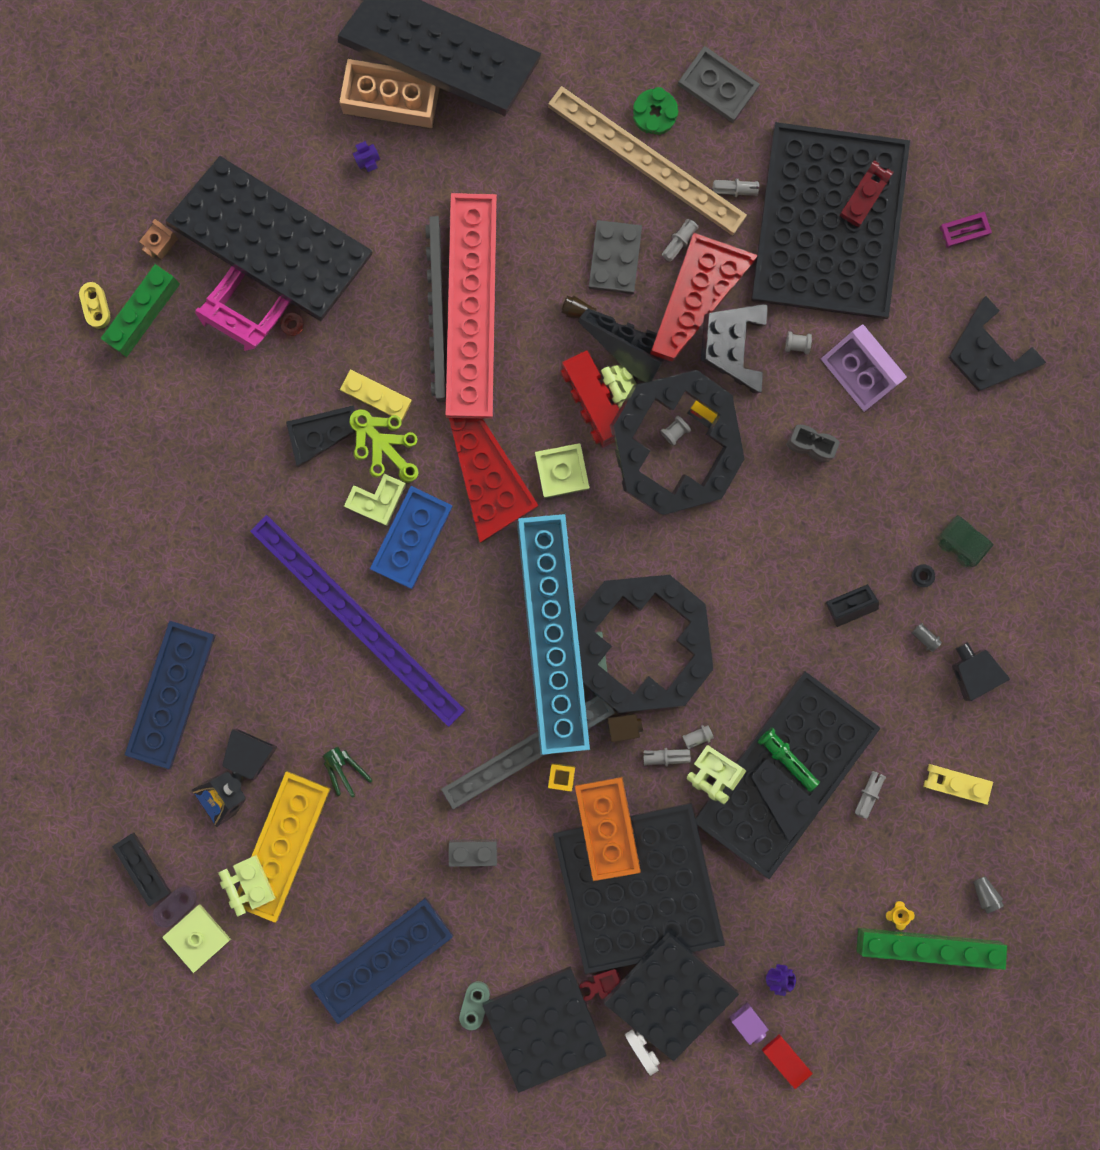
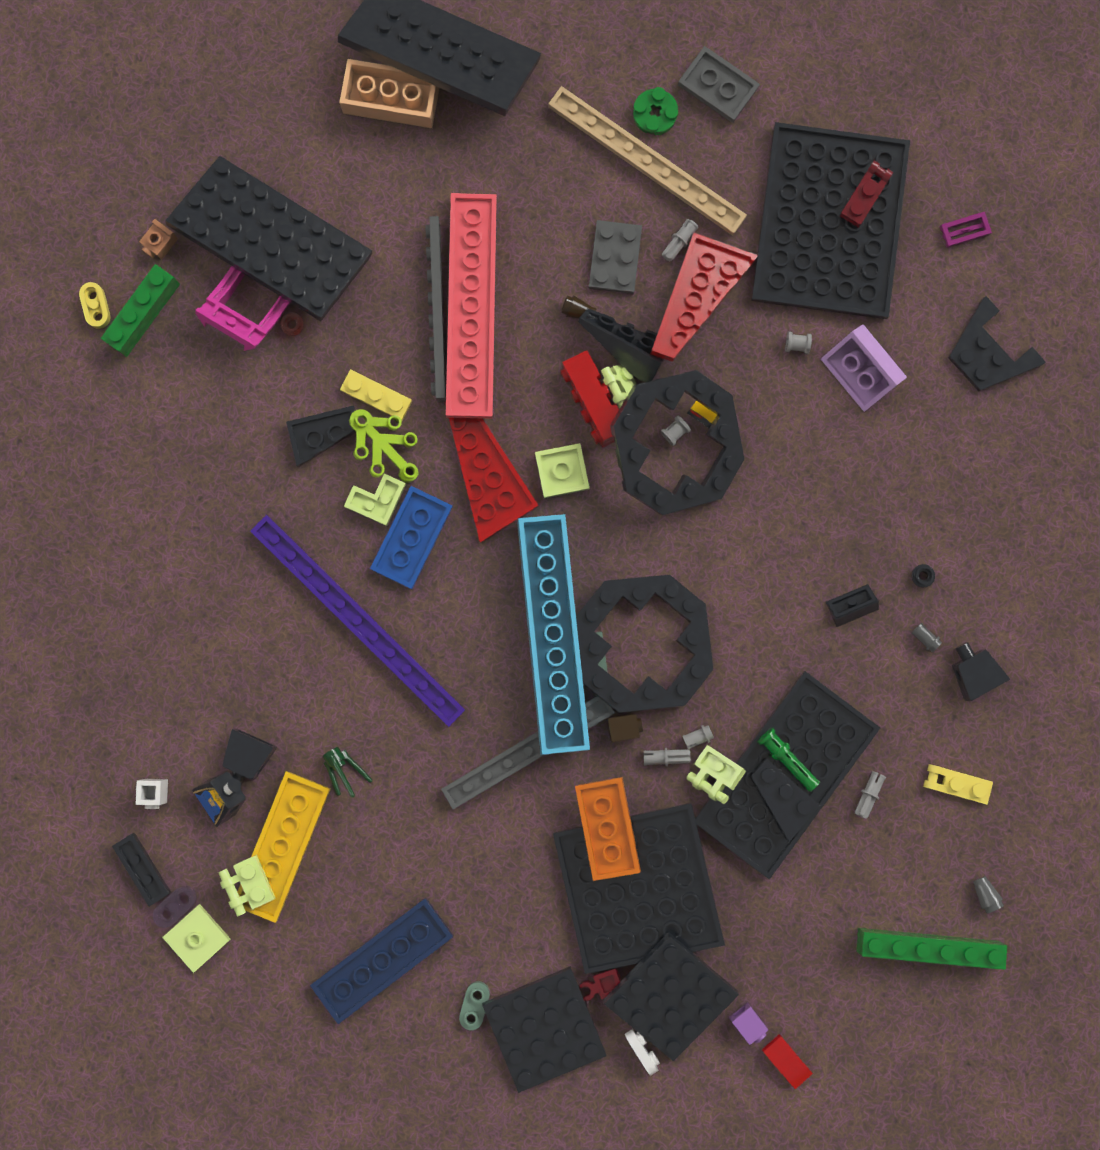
dark blue plate [125,621,216,769] -> none
dark purple gear [352,141,381,172] -> none
dark grey brick [449,839,498,867] -> none
yellow brick [548,763,575,791] -> none
wing [701,304,768,393] -> none
light grey axle [712,179,759,197] -> none
dark purple gear [766,964,796,996] -> none
dark grey brick [786,425,840,462] -> none
yellow plate [886,901,915,930] -> none
clear green brick [936,515,994,567] -> none
none -> white brick [136,779,168,809]

